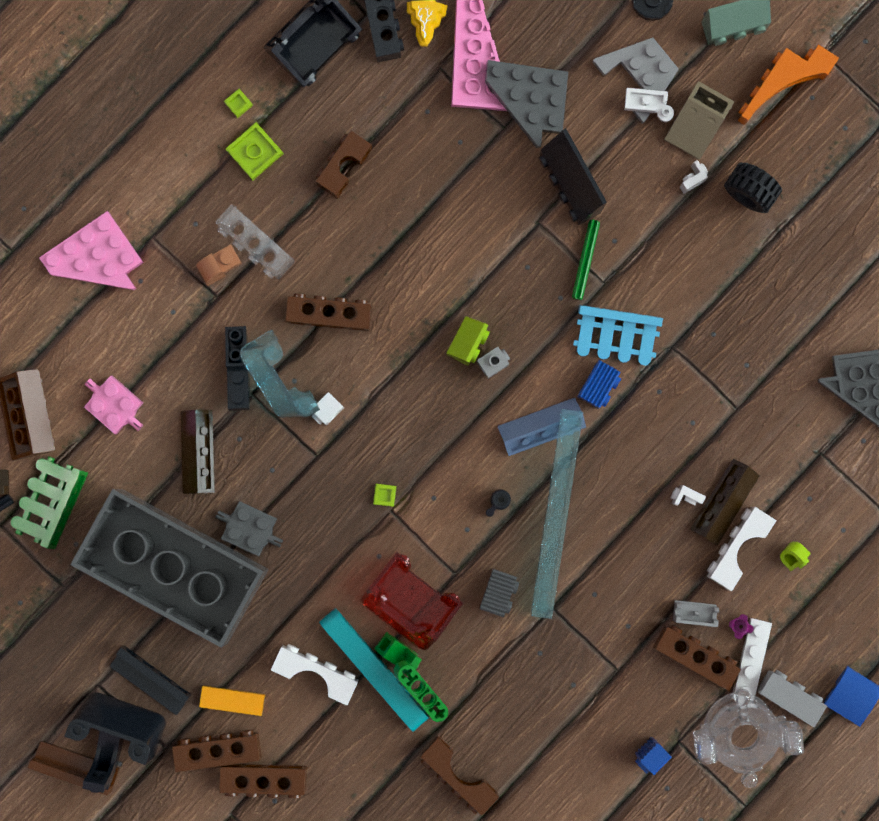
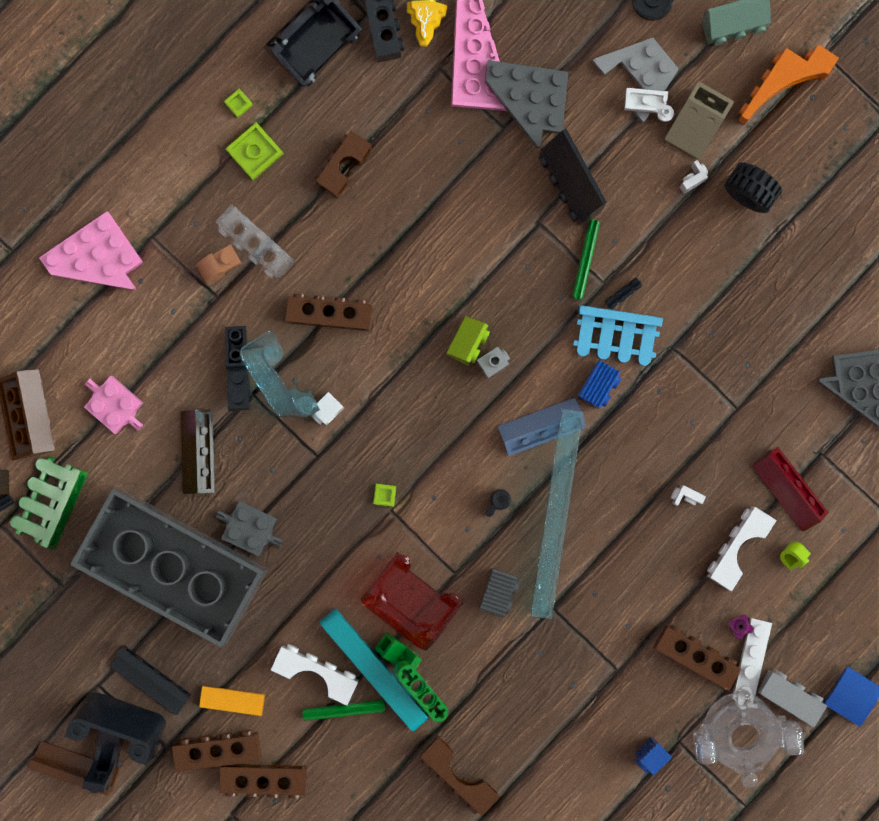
light grey hinge [673,600,719,627] -> none
dark brown panel [690,459,760,546] -> none
none -> green axle [302,700,385,721]
none -> black axle [605,278,642,309]
none -> dark red panel [753,447,829,532]

